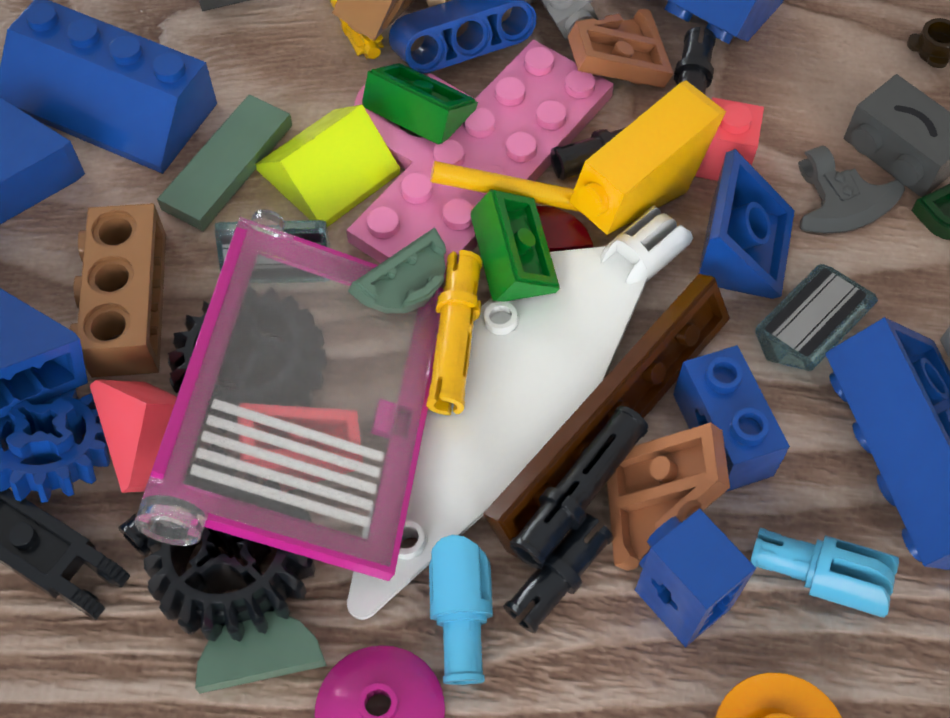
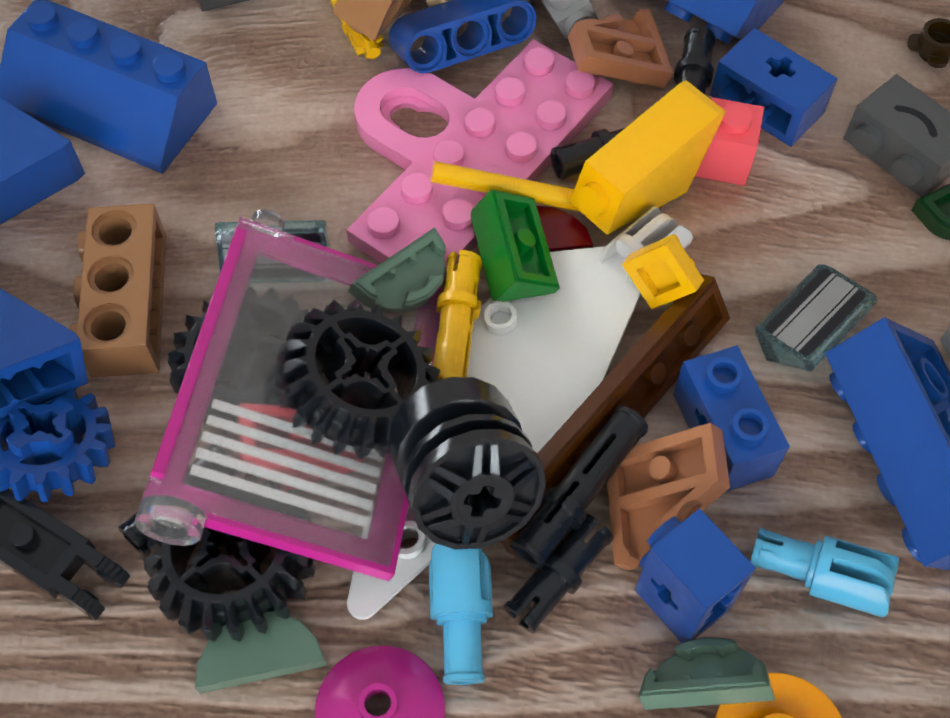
coral slope [89,380,177,493] -> none
sand green tile [157,94,292,231] -> none
neon yellow slope [255,104,400,231] -> none
green slope [362,63,478,144] -> none
blue slope [698,149,795,299] -> none
dark grey piece [798,145,905,234] -> none
none -> black gear [275,298,440,460]
none -> black wheel [388,377,546,550]
none -> yellow tile [622,234,704,310]
none -> sand green tile [638,637,775,710]
none -> blue brick [710,28,838,147]

